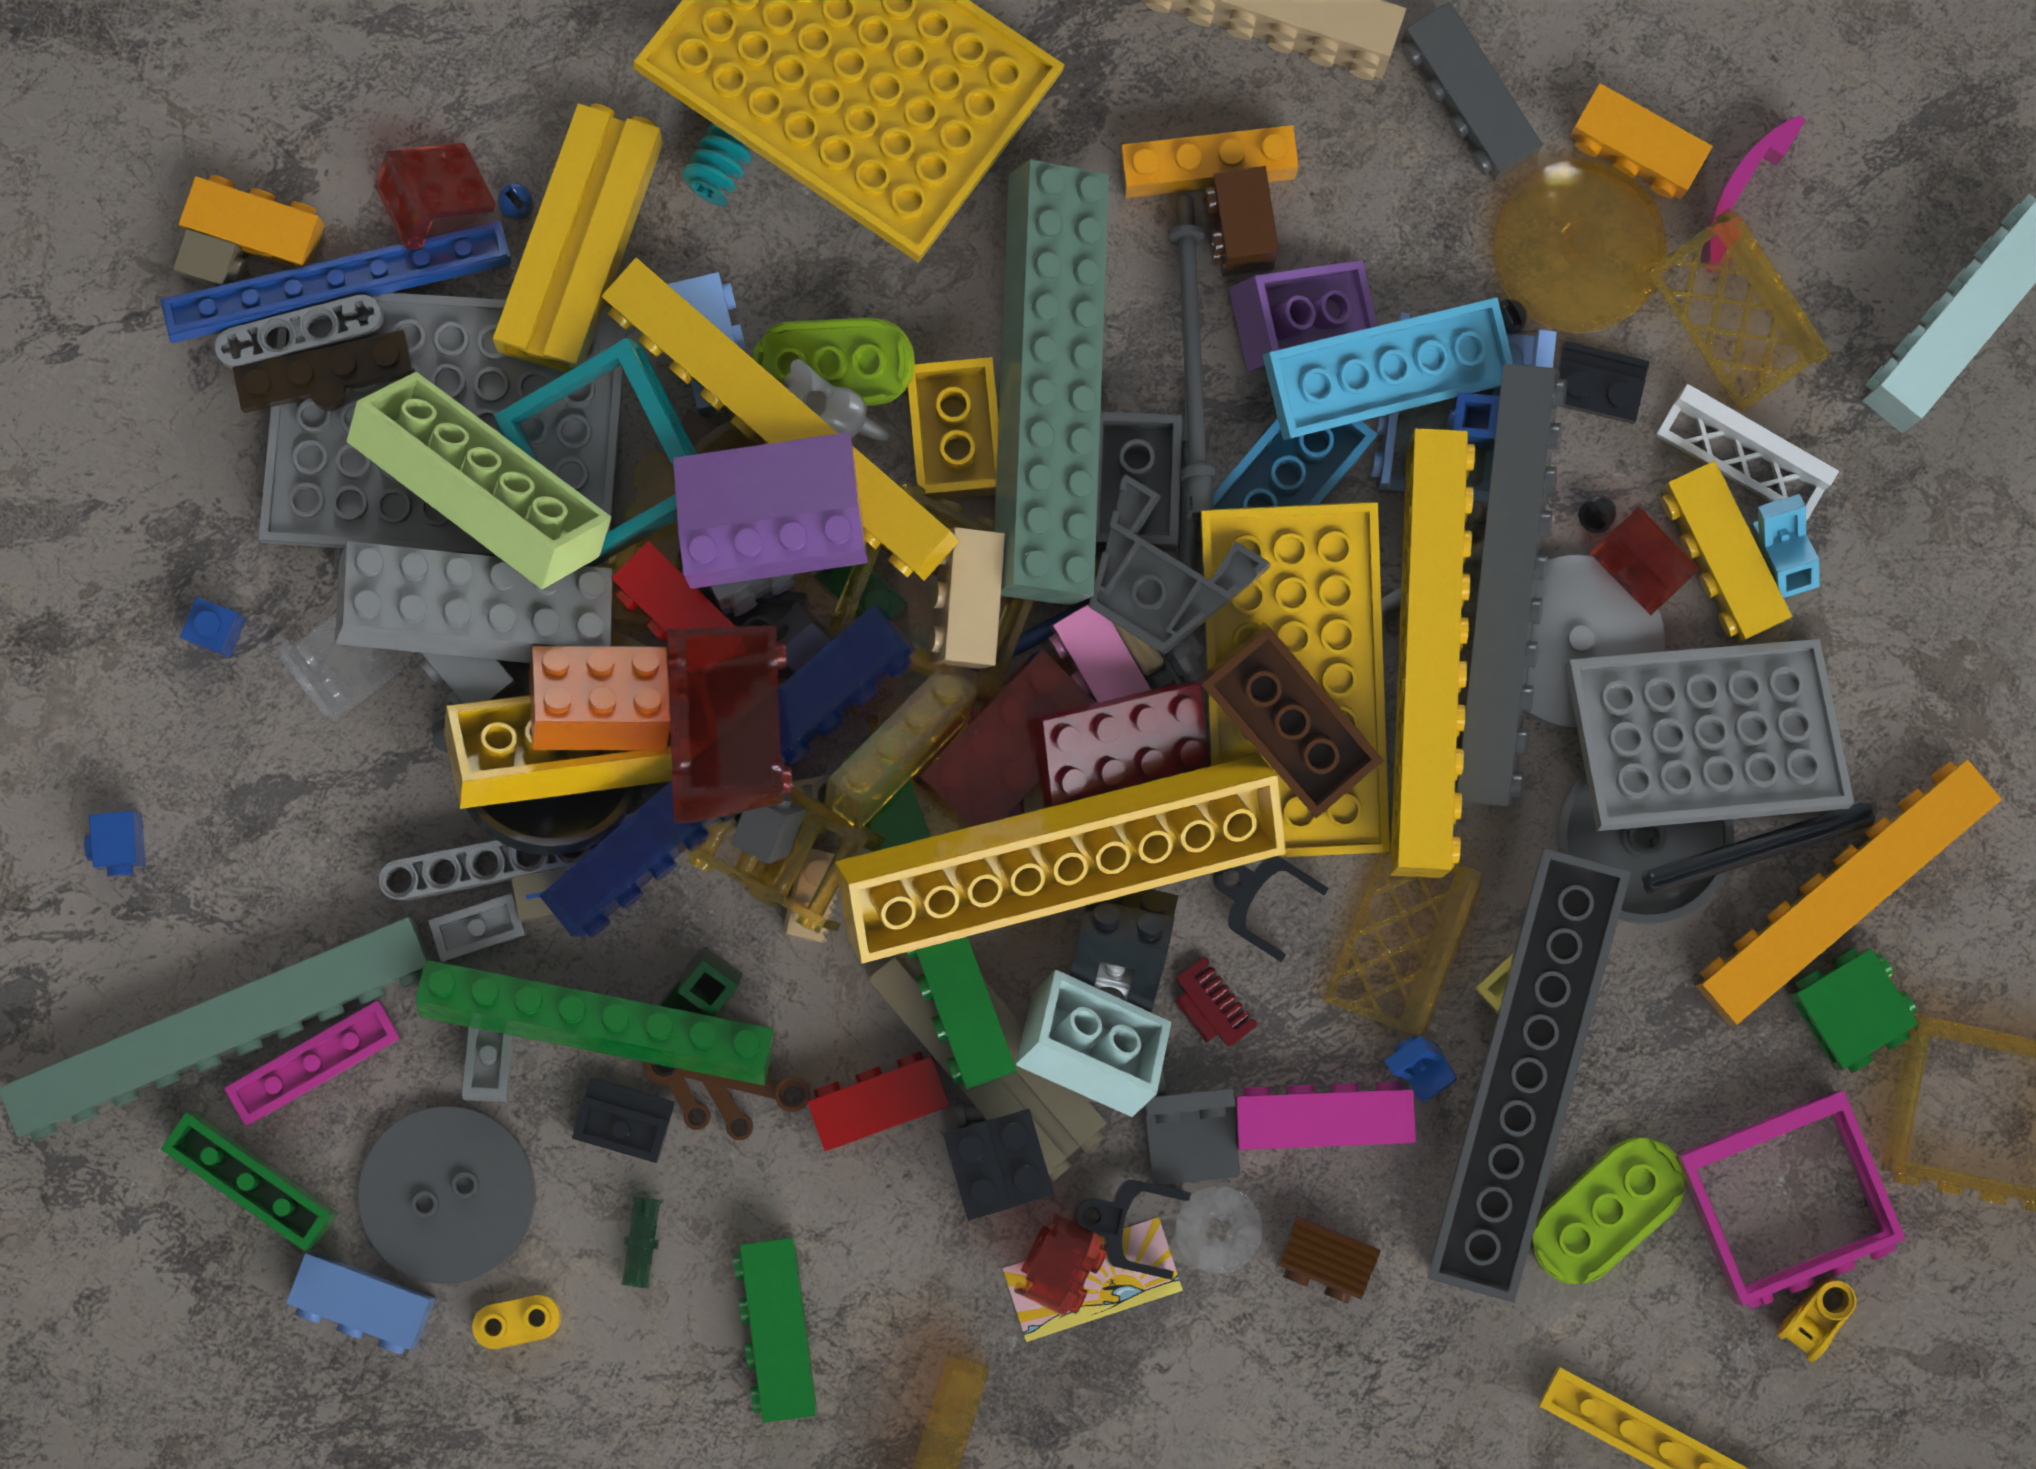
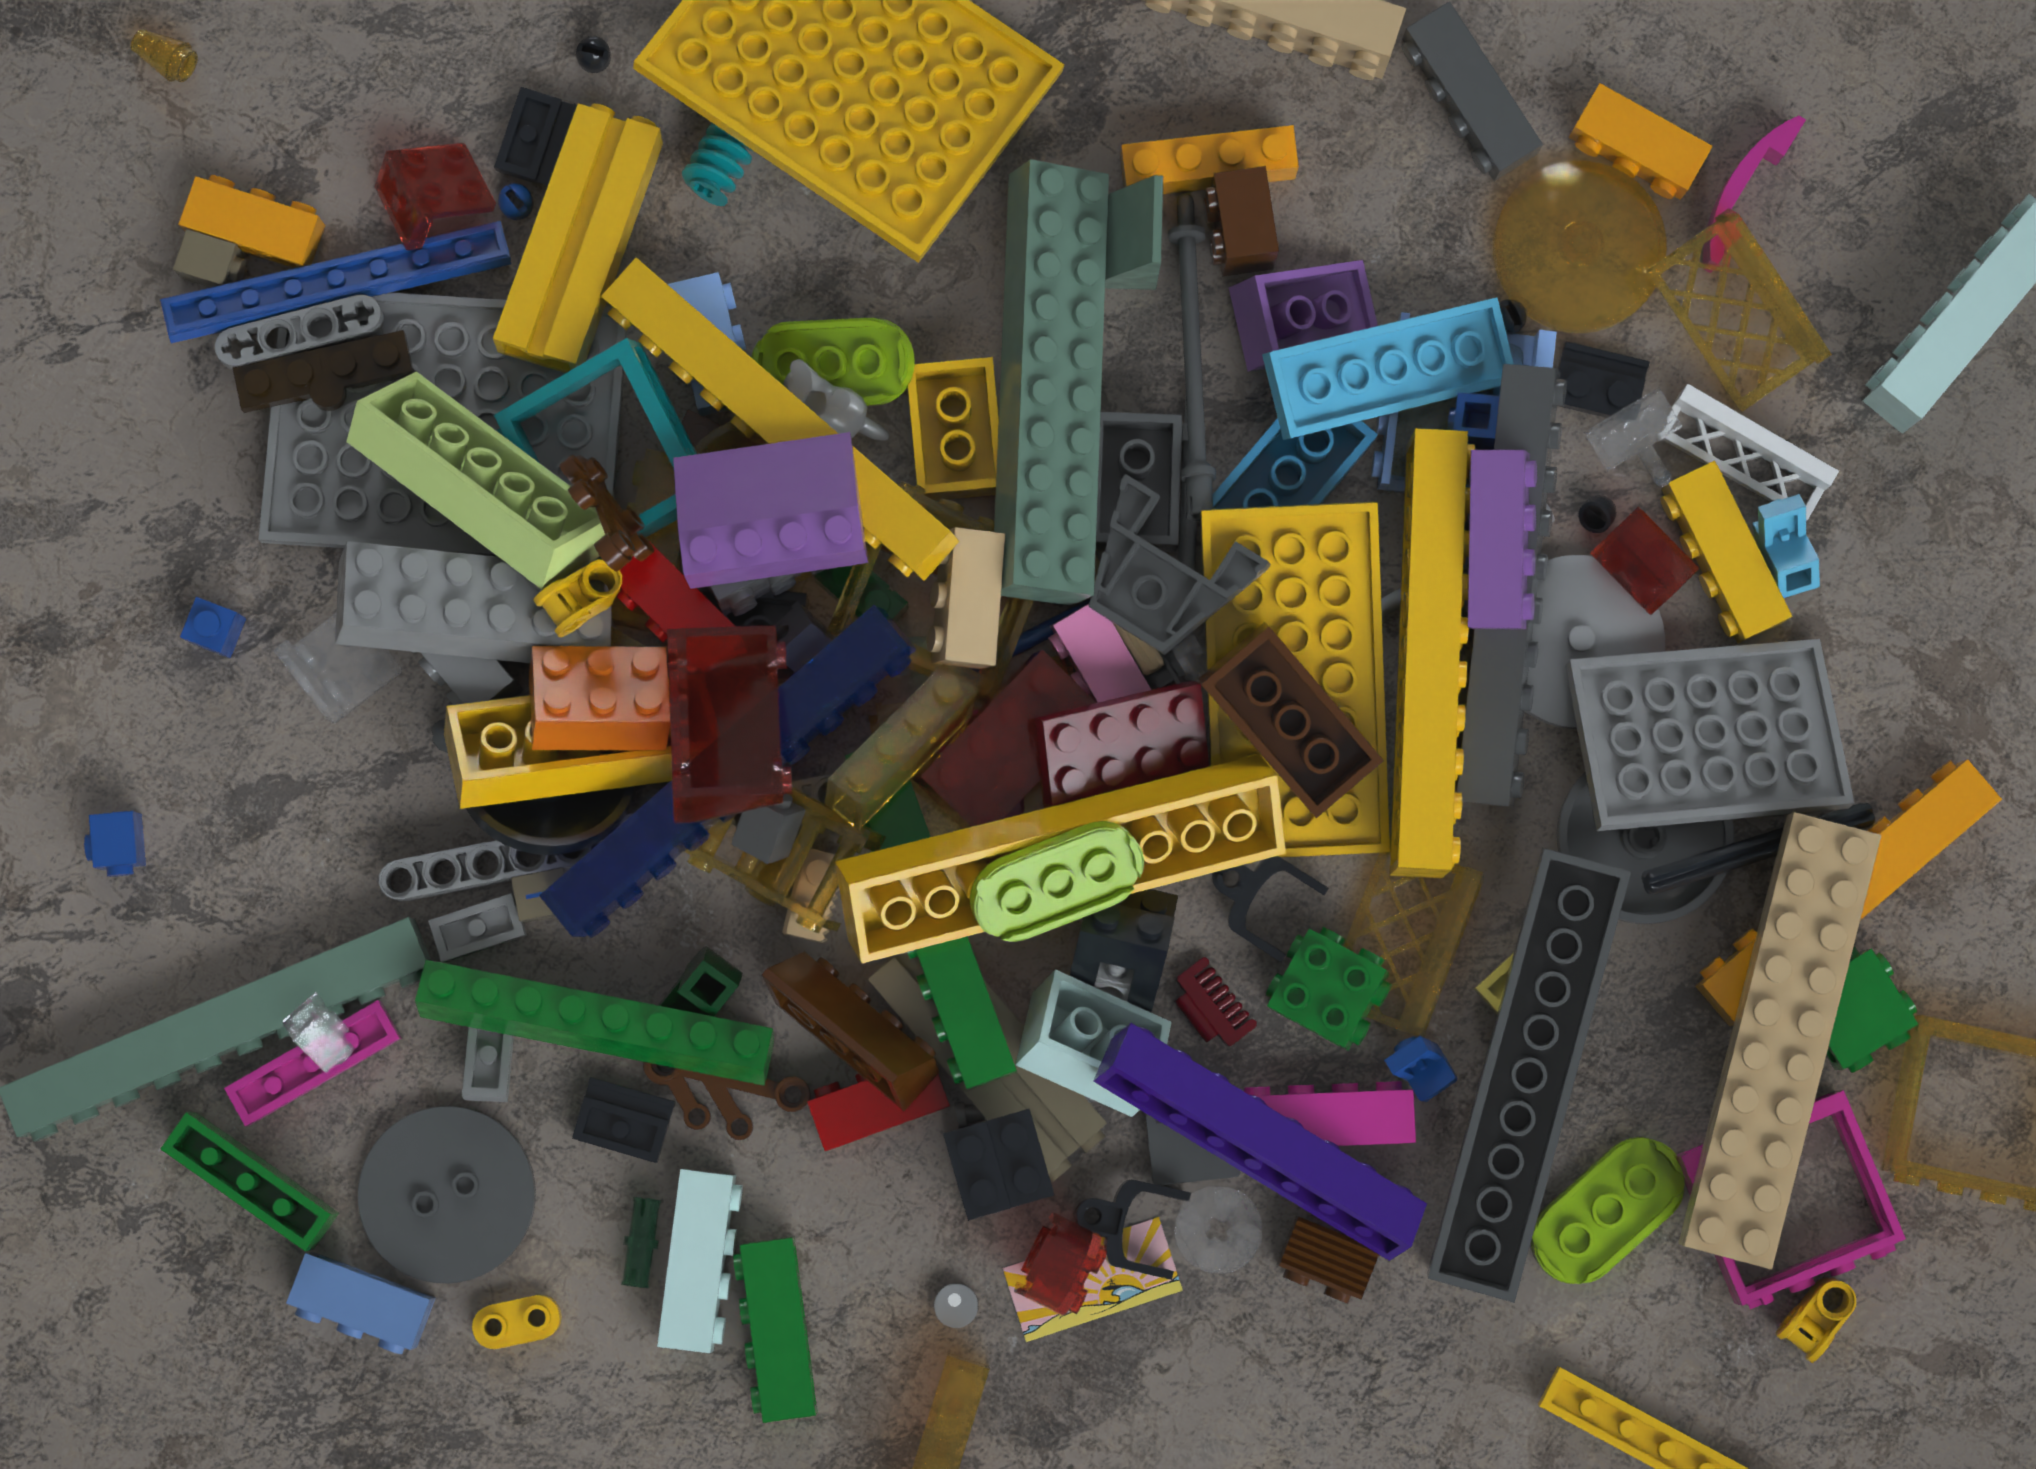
none -> clear yellow cone [131,28,198,82]
none -> clear brick [282,992,354,1073]
none -> black plate [494,87,577,186]
none -> yellow piece [533,559,622,637]
none -> reddish brown plant [559,454,654,572]
none -> black hinge [576,36,611,73]
none -> light aqua brick [657,1169,743,1353]
none -> reddish brown slope [761,951,940,1111]
none -> light grey tile [934,1283,978,1328]
none -> lime tile [970,821,1144,942]
none -> dark purple brick [1093,1023,1427,1261]
none -> sand green slope [1105,175,1163,290]
none -> green brick [1265,927,1392,1051]
none -> medium lavender brick [1468,450,1537,630]
none -> clear plate [1584,388,1683,486]
none -> tan brick [1678,812,1881,1270]

